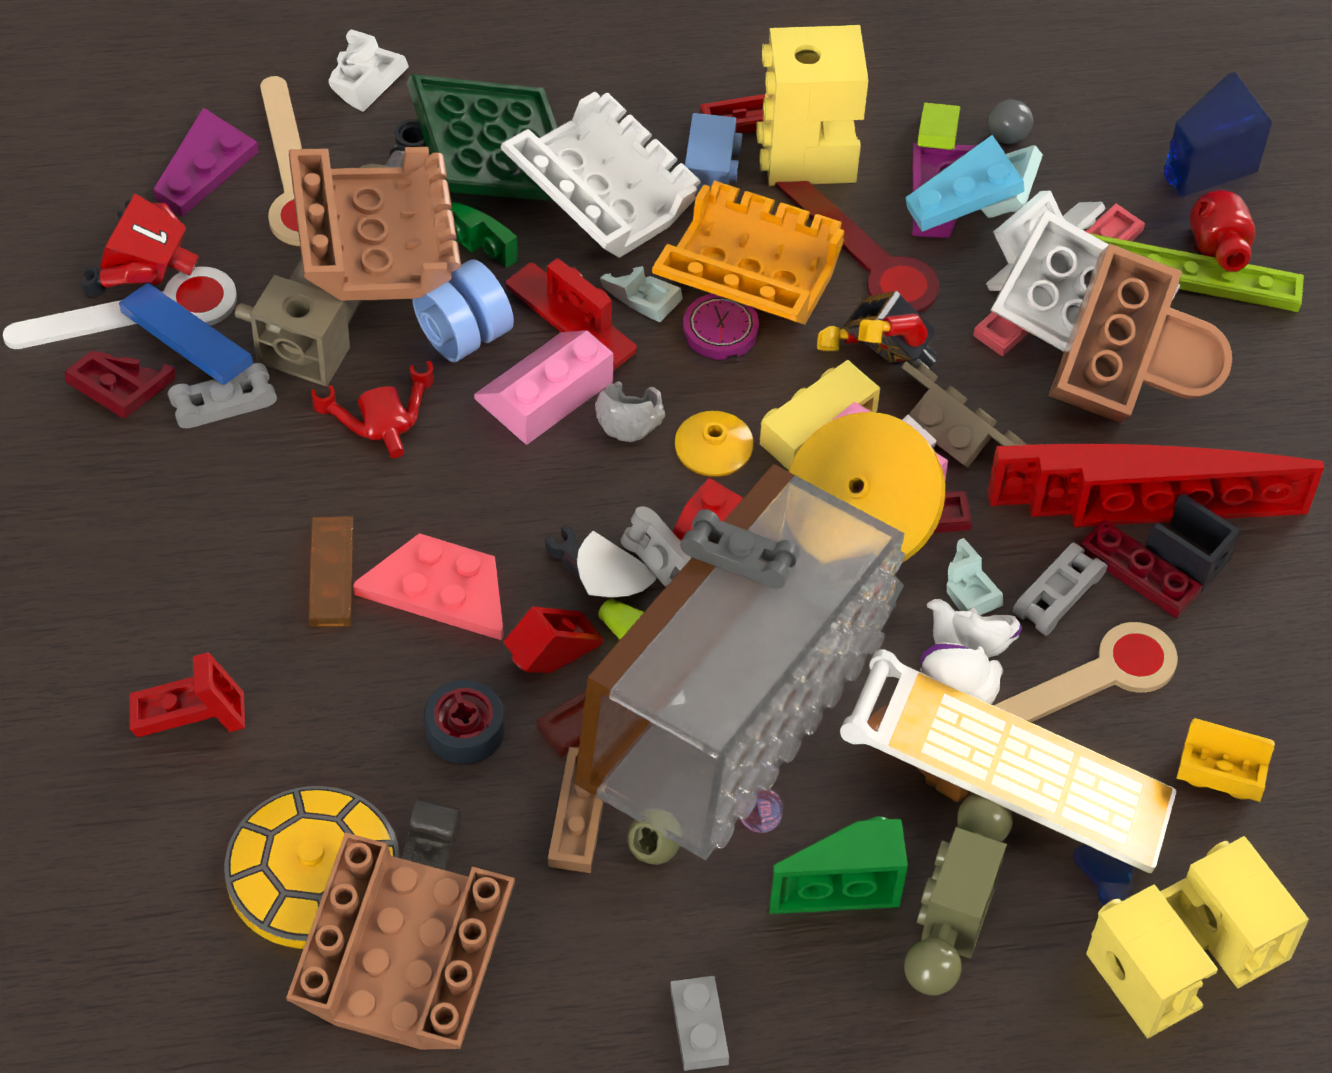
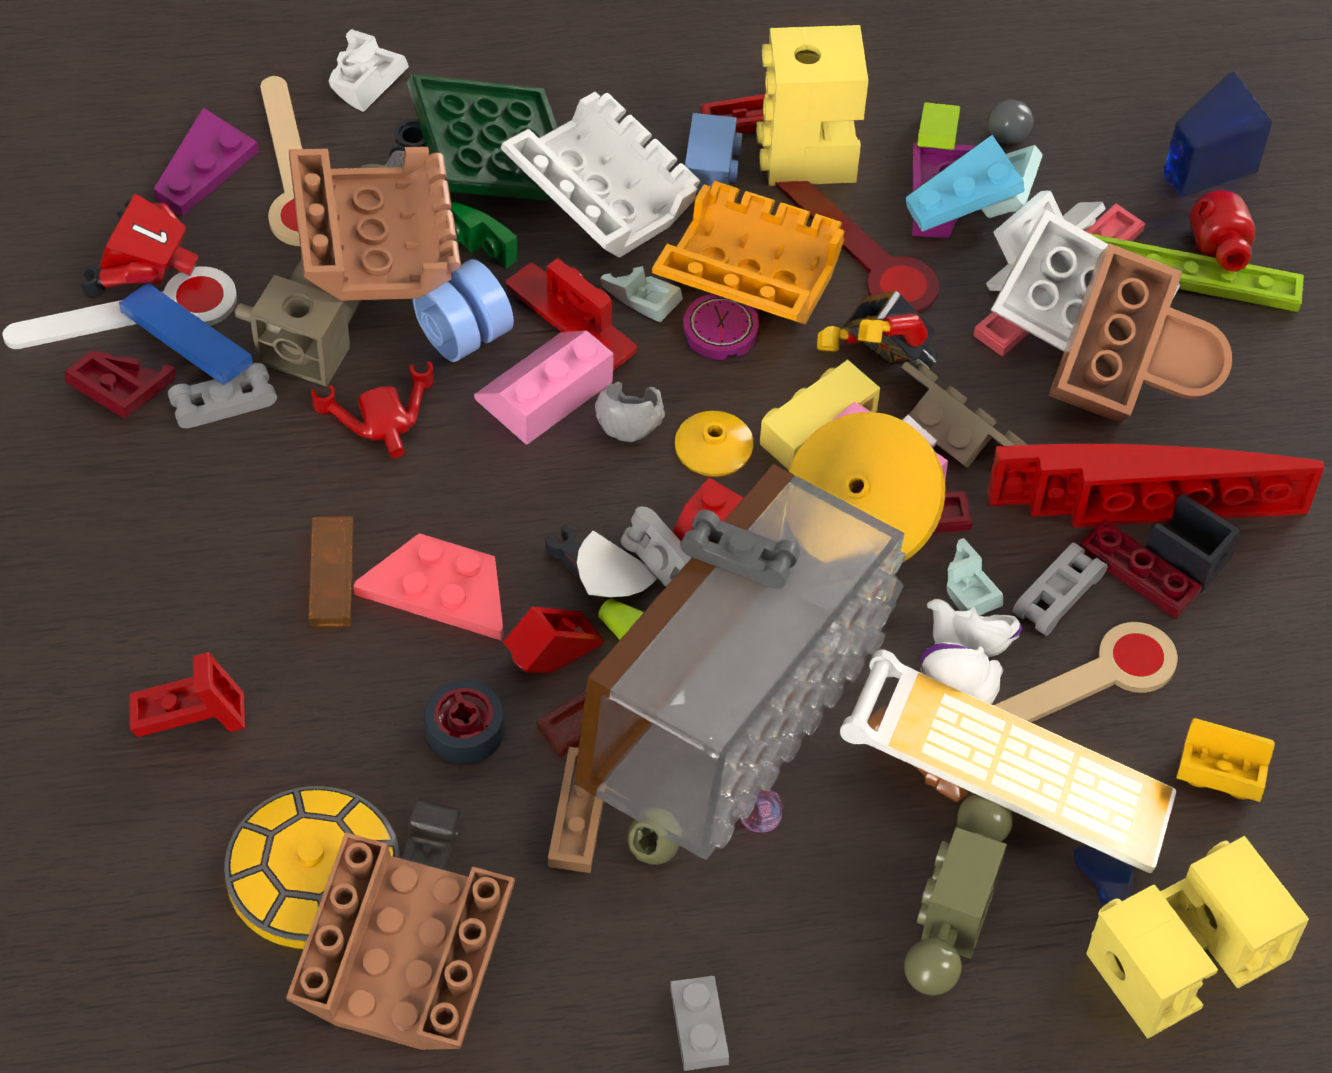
green slope [769,816,908,914] -> none

